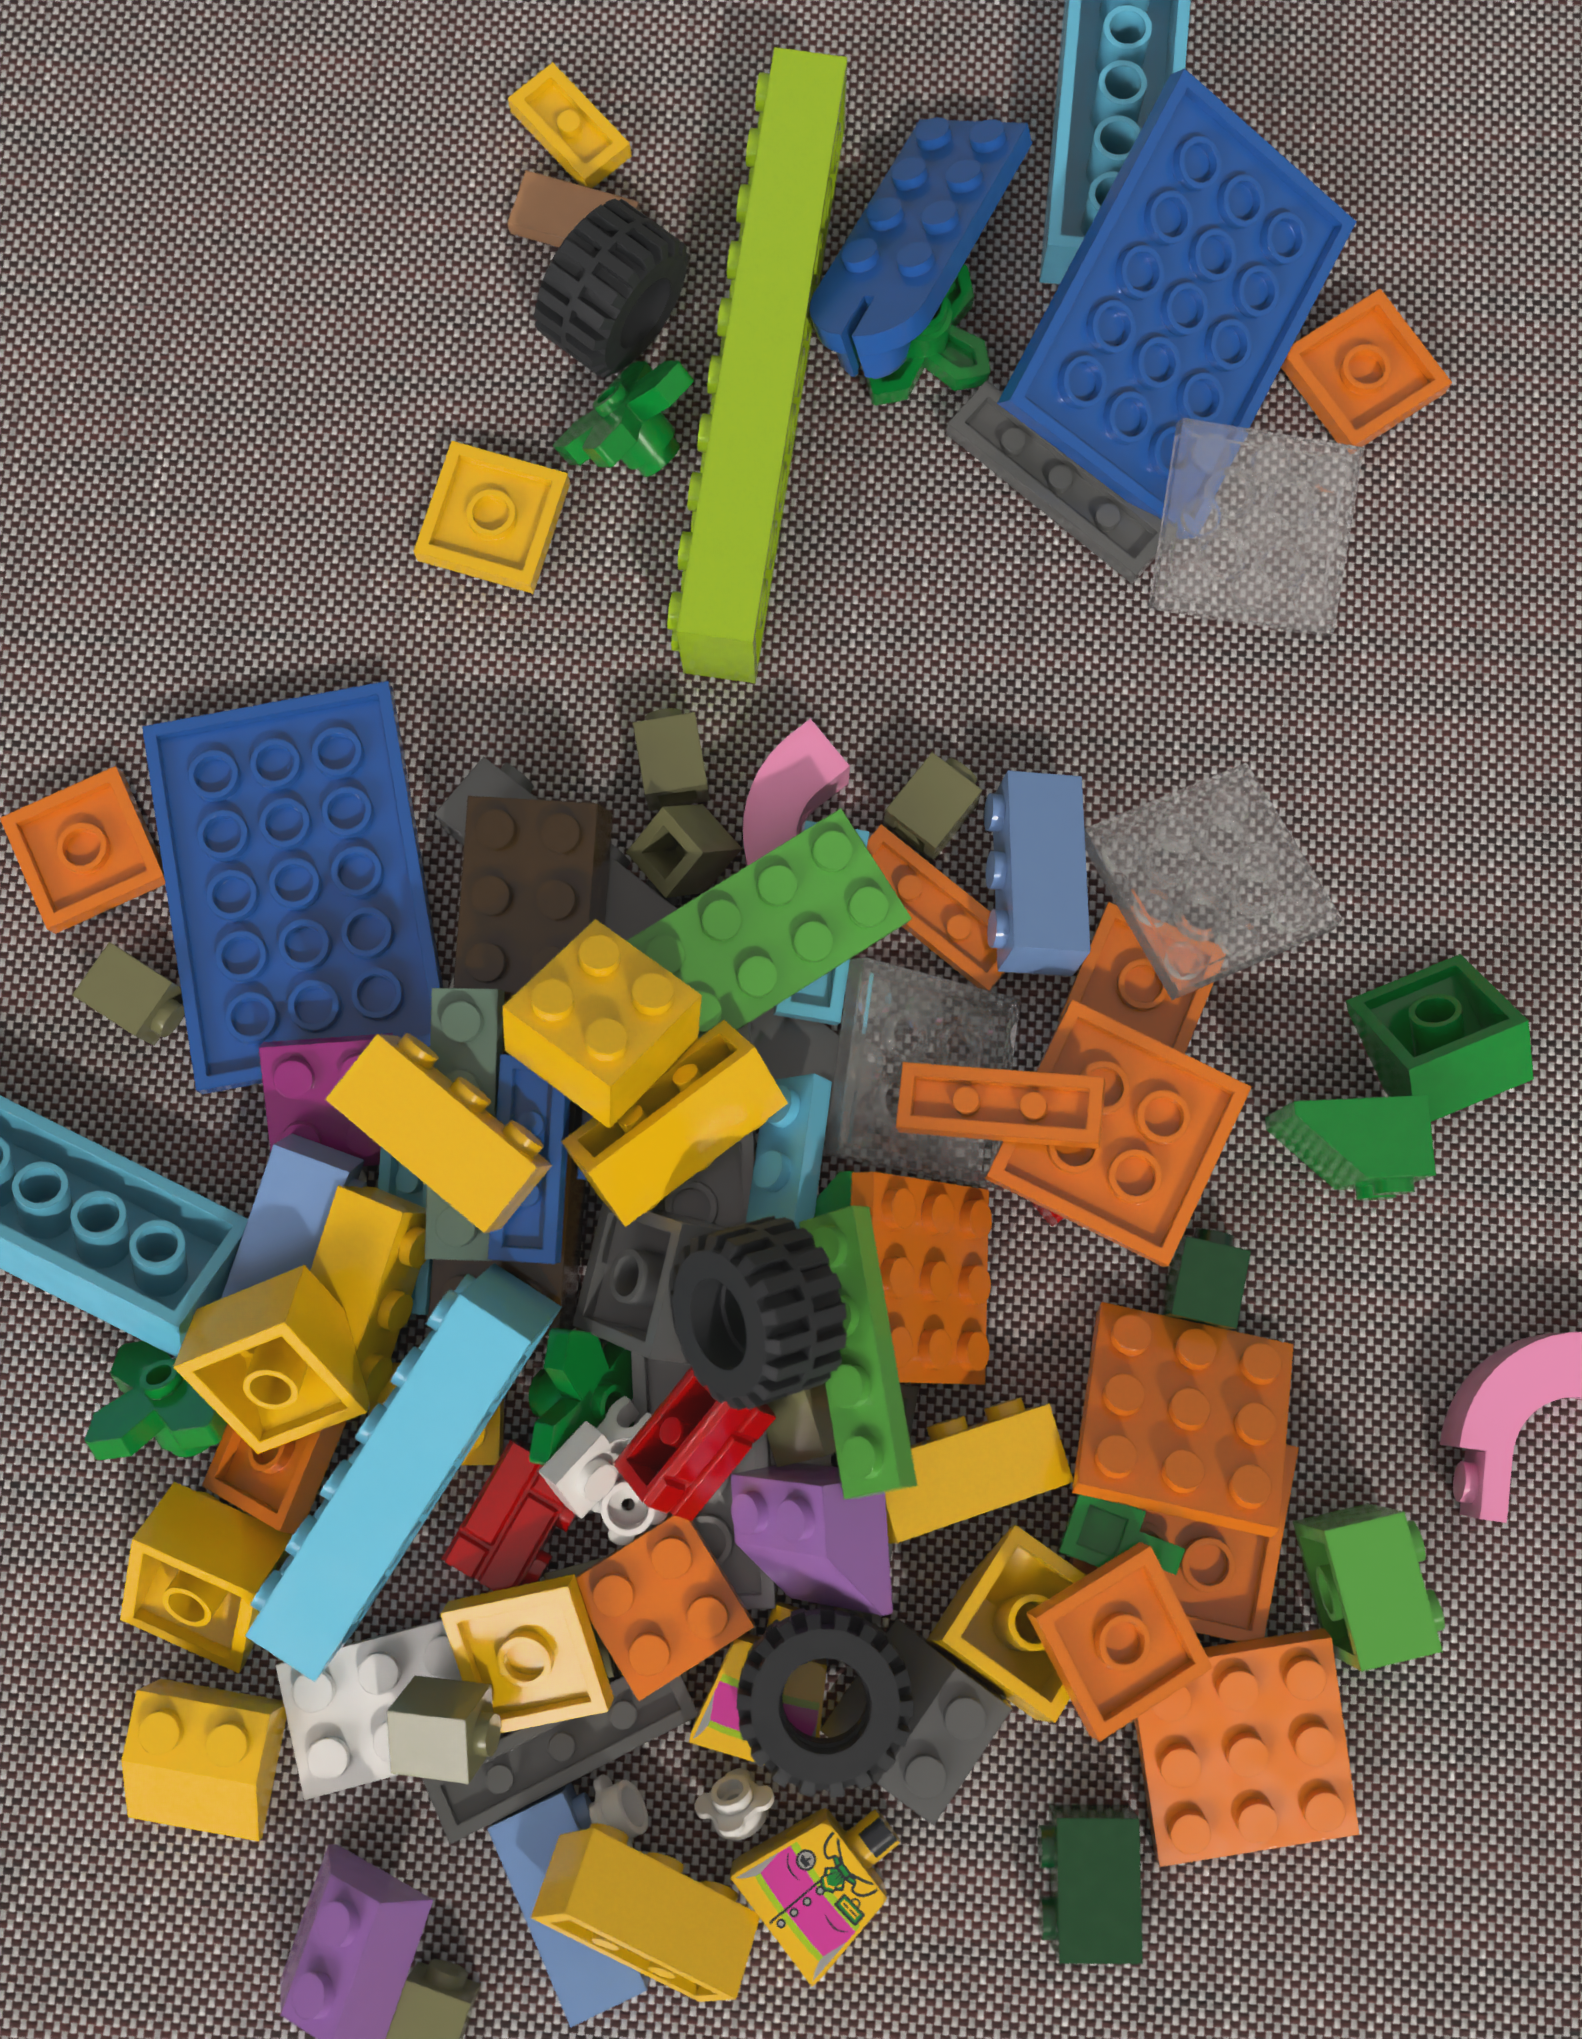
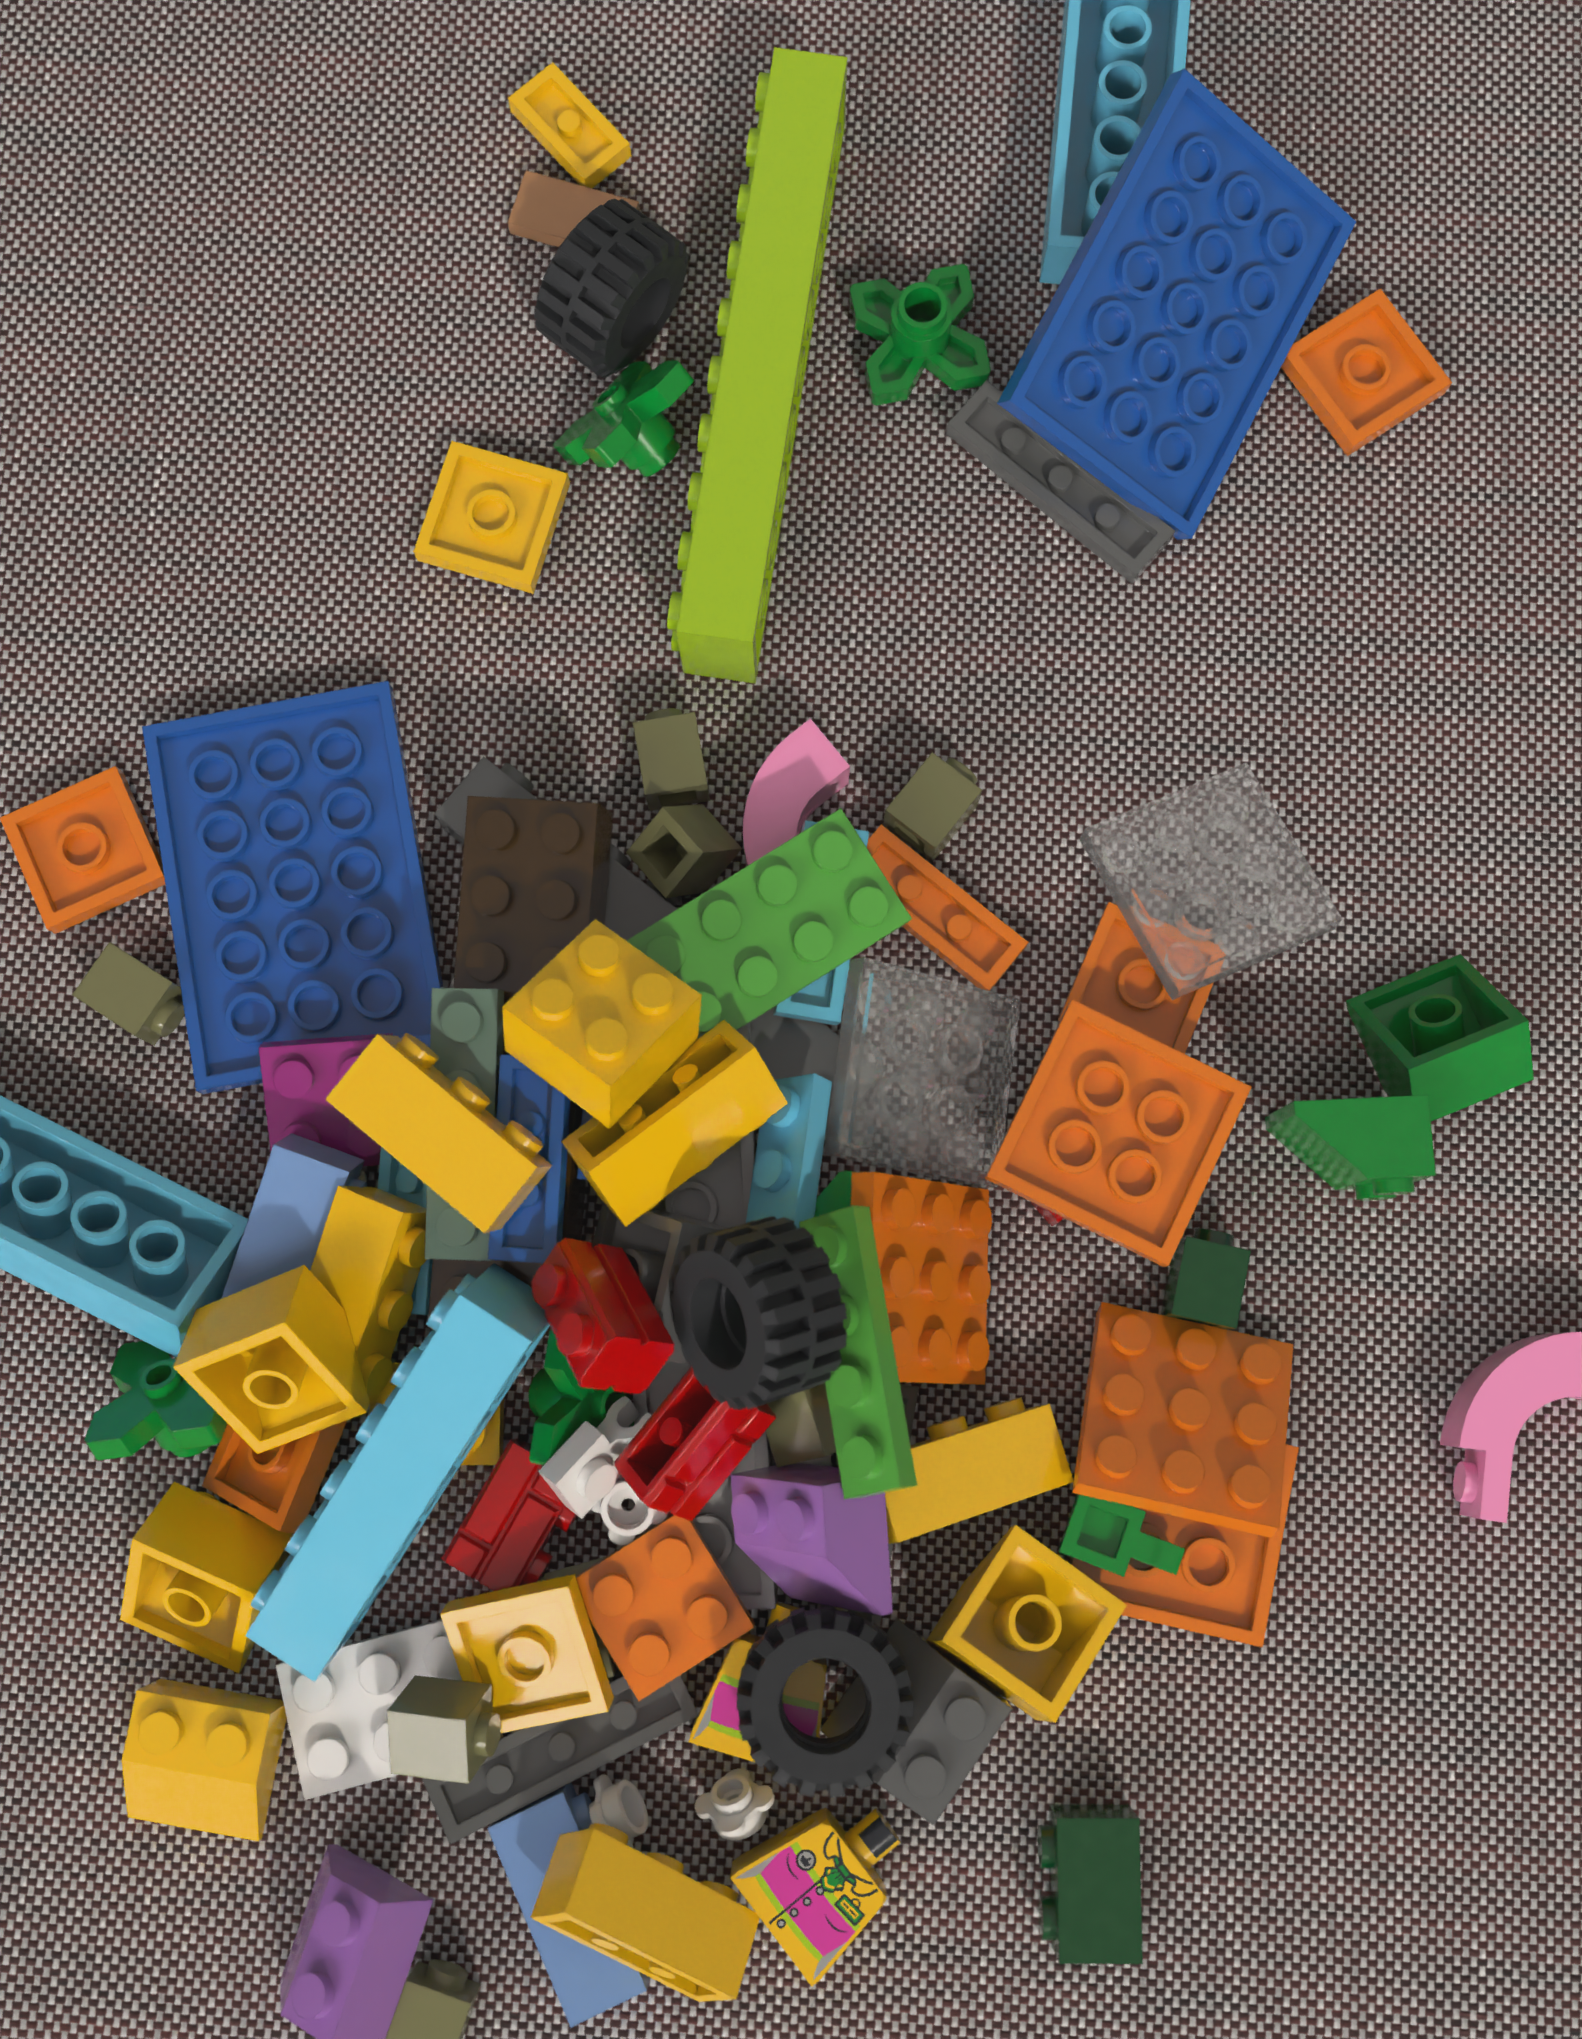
blue plate [809,117,1032,379] -> none
orange plate [896,1062,1105,1149] -> none
medium blue brick [984,770,1090,976] -> none
orange plate [1027,1542,1213,1742] -> none
orange plate [1134,1628,1360,1867] -> none
clear plate [1148,418,1364,636] -> none
bright green brick [1292,1503,1445,1672] -> none
none -> red brick [531,1238,675,1394]

